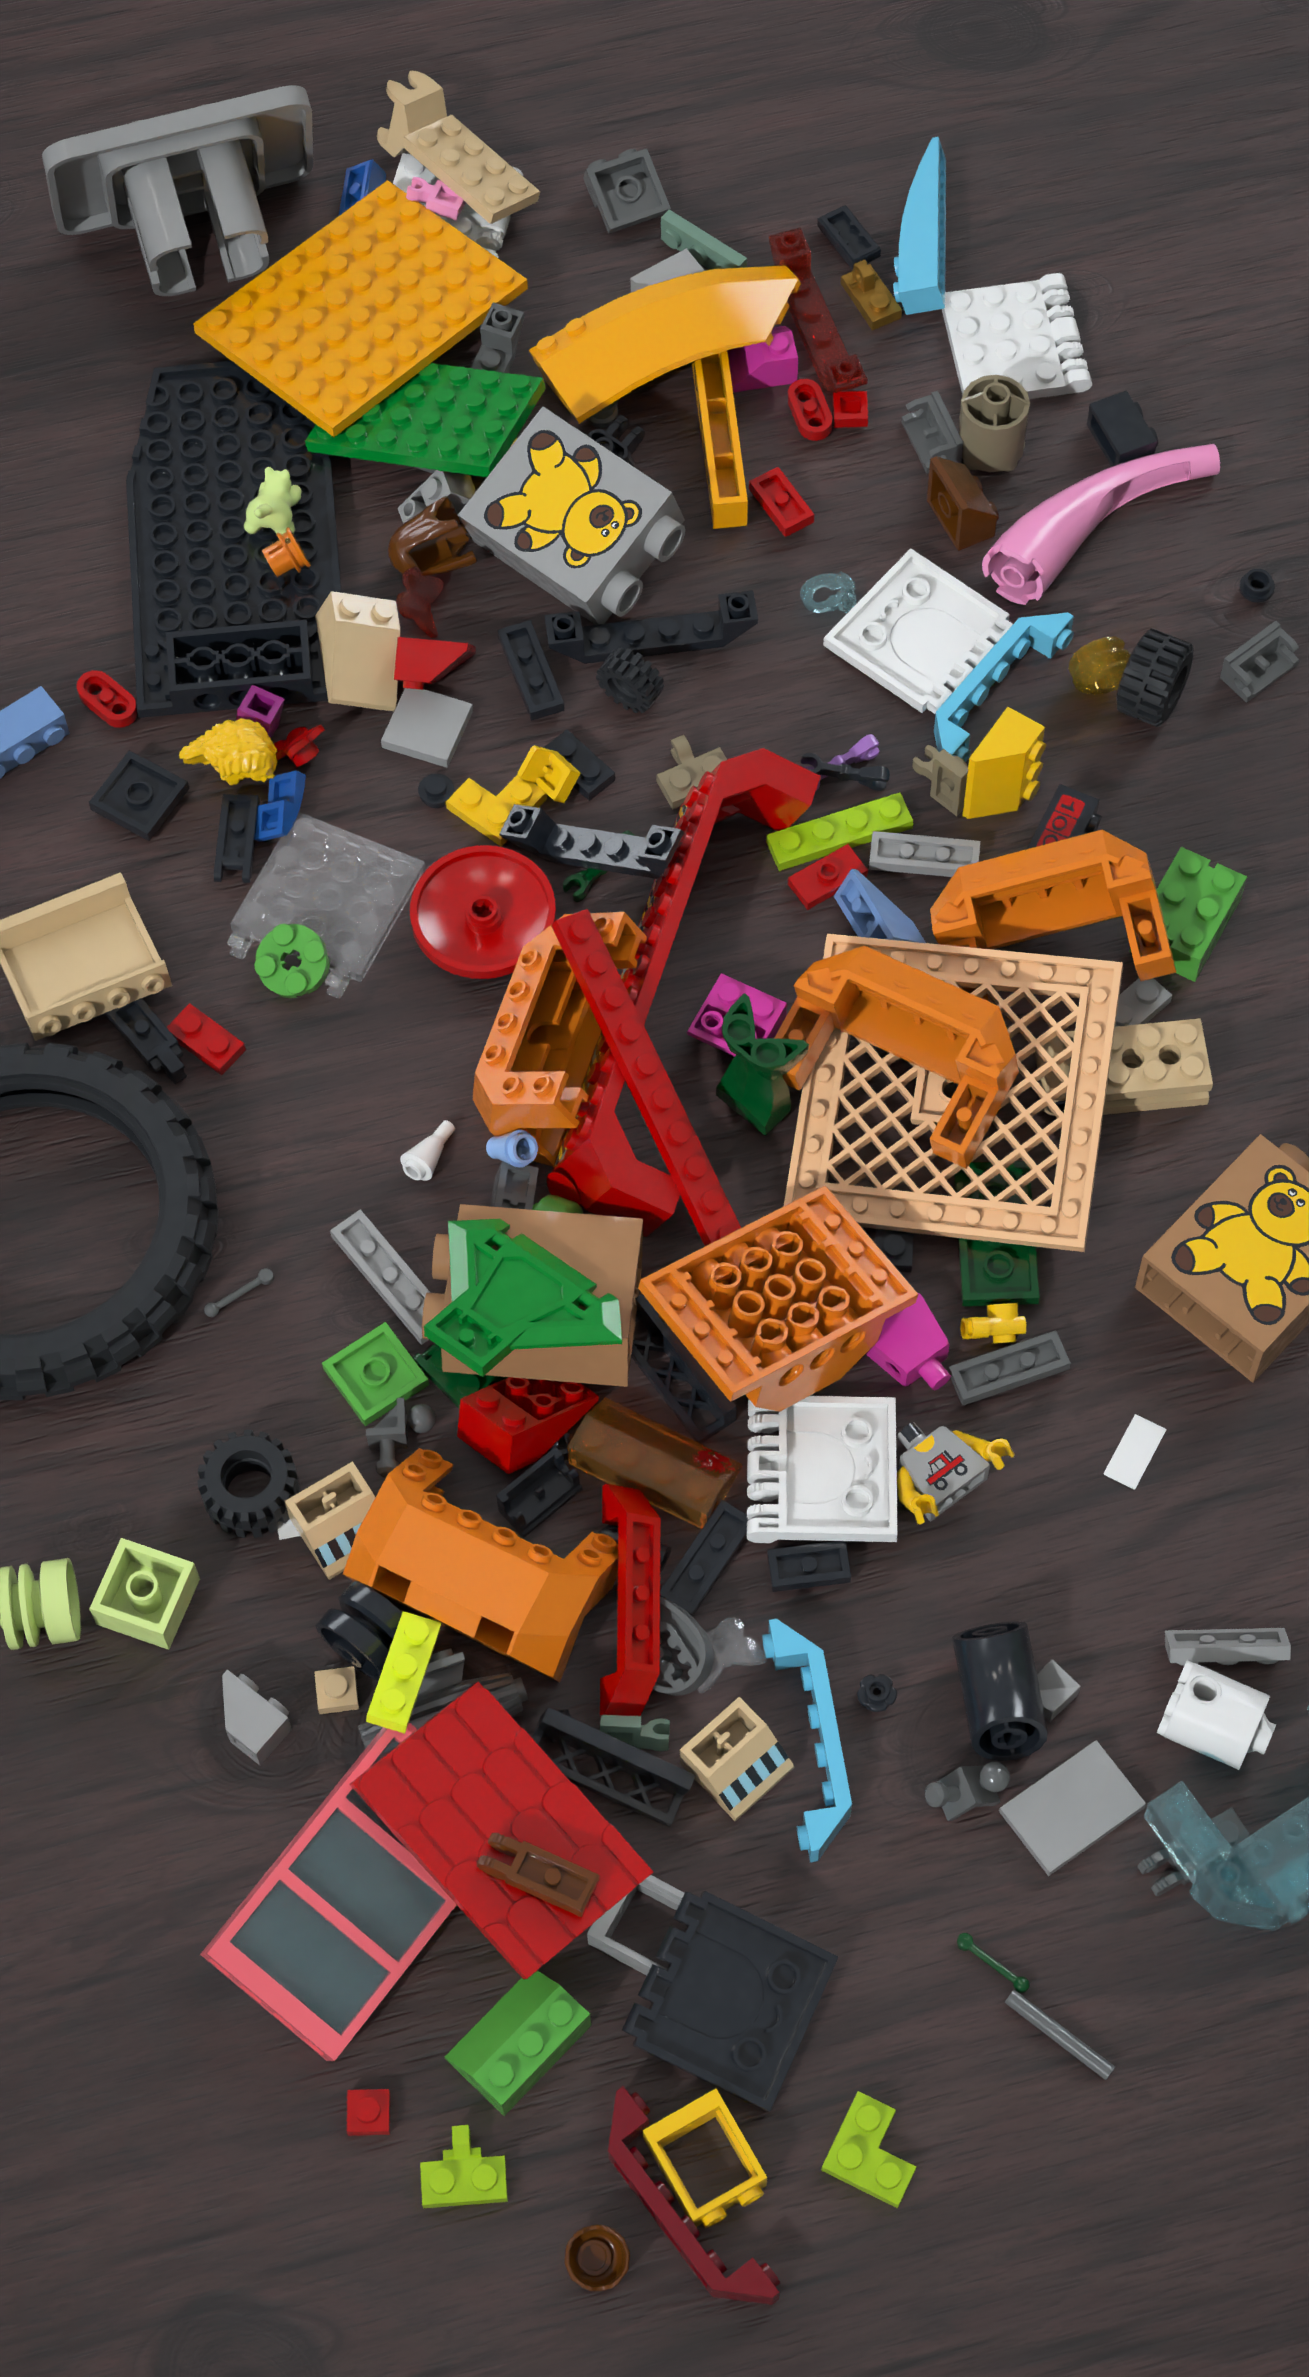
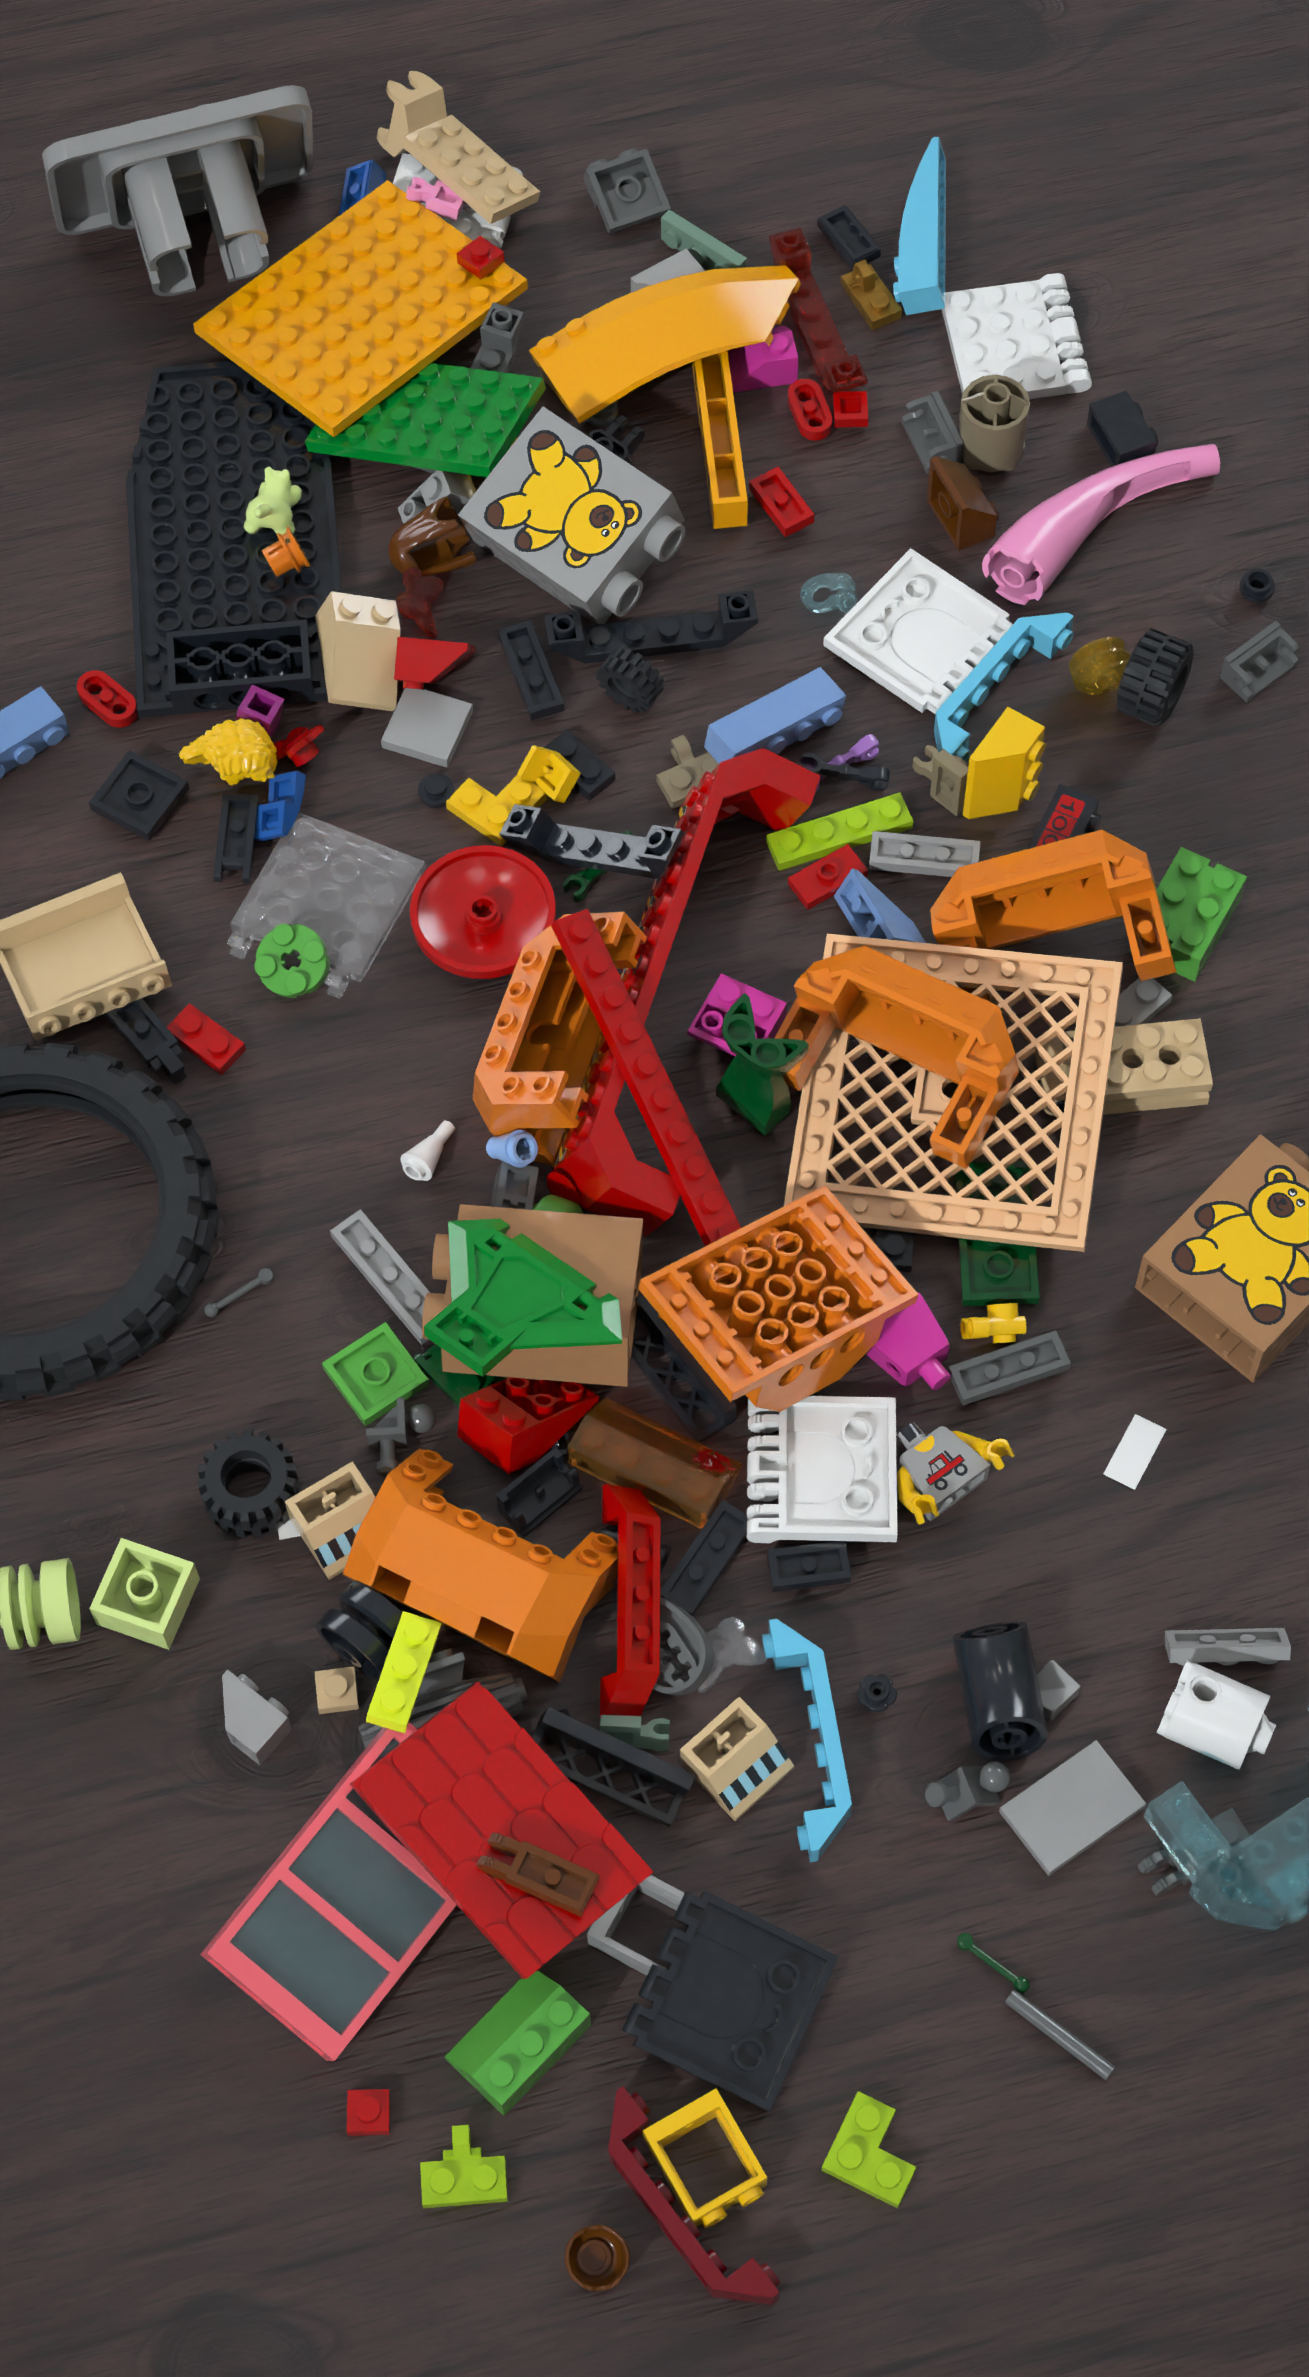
none -> red plate [456,236,505,280]
none -> medium blue brick [704,667,846,764]

